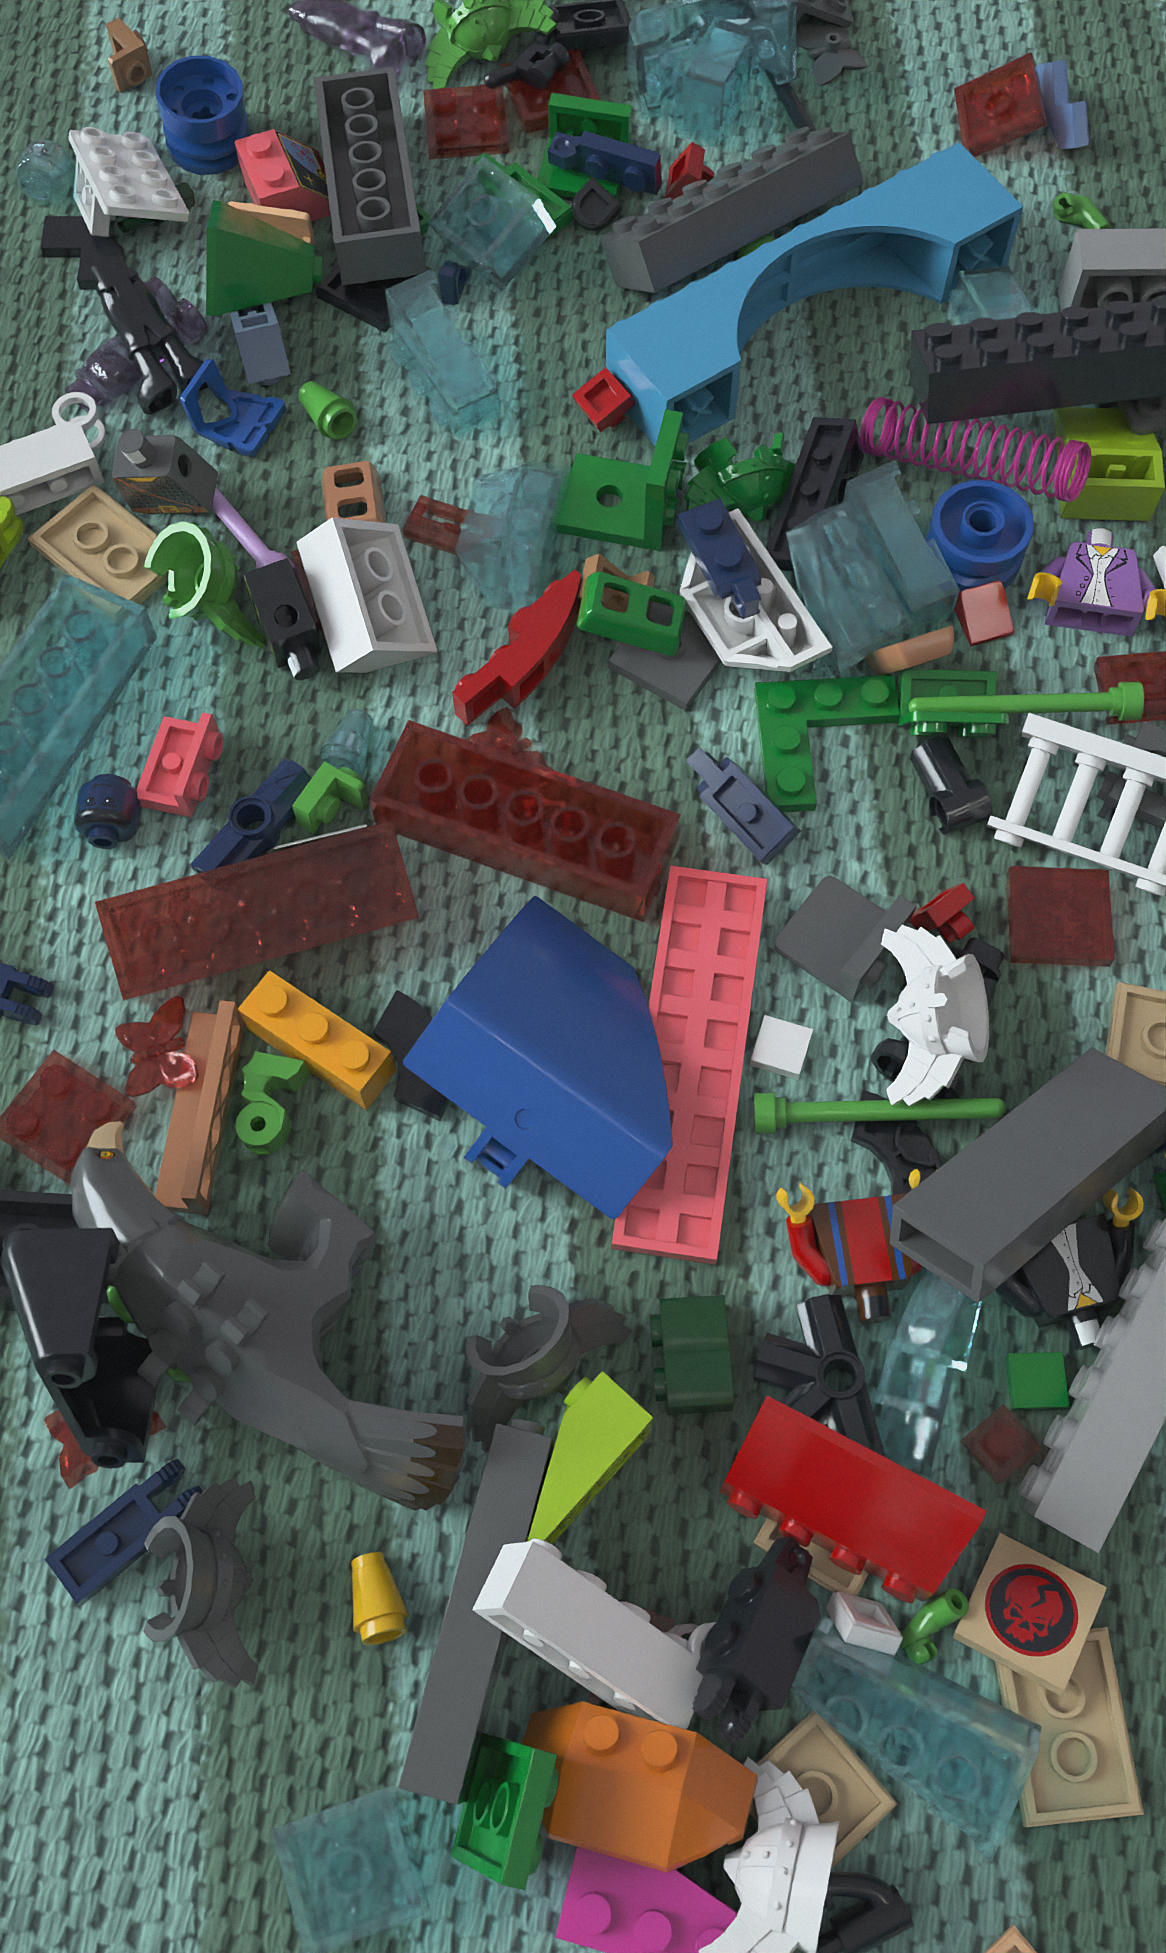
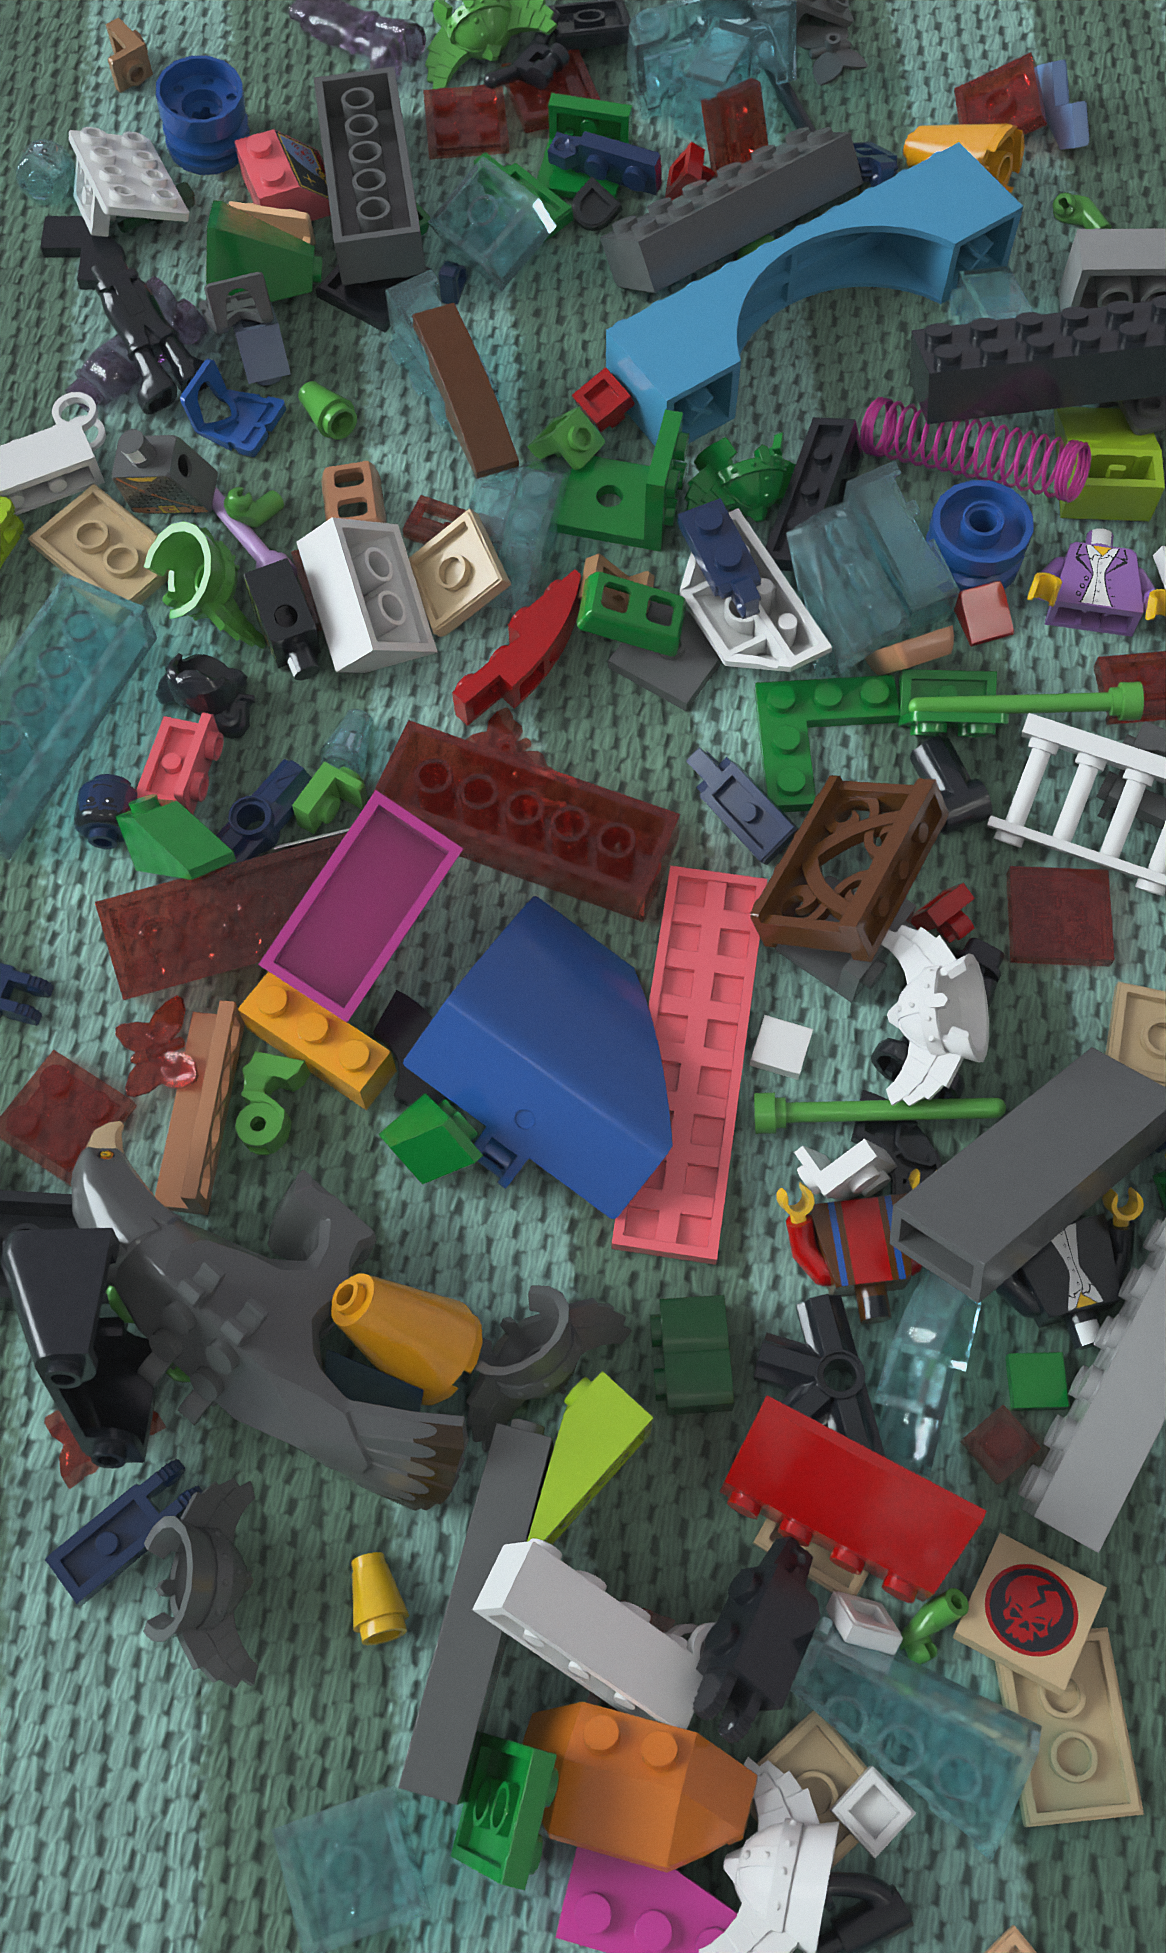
none -> green slope [115,794,237,880]
none -> black hair [155,653,256,739]
none -> dark grey piece [198,272,274,334]
none -> bright green arm [224,487,284,528]
none -> dark pink piece [258,790,463,1023]
none -> dark blue sticker [324,1349,424,1412]
none -> light orange cone [331,1273,483,1405]
none -> green slope [378,1093,483,1184]
none -> tan tile [409,509,511,637]
none -> reddish brown slope [412,303,519,479]
none -> bright green bracket [527,407,605,470]
none -> clear red plate [700,78,769,179]
none -> reddish brown fence [750,775,949,962]
none -> white bracket [794,1139,898,1201]
none -> white tile [829,1765,916,1858]
none -> dark blue hinge [853,141,898,187]
none -> light orange cone [903,123,1025,193]

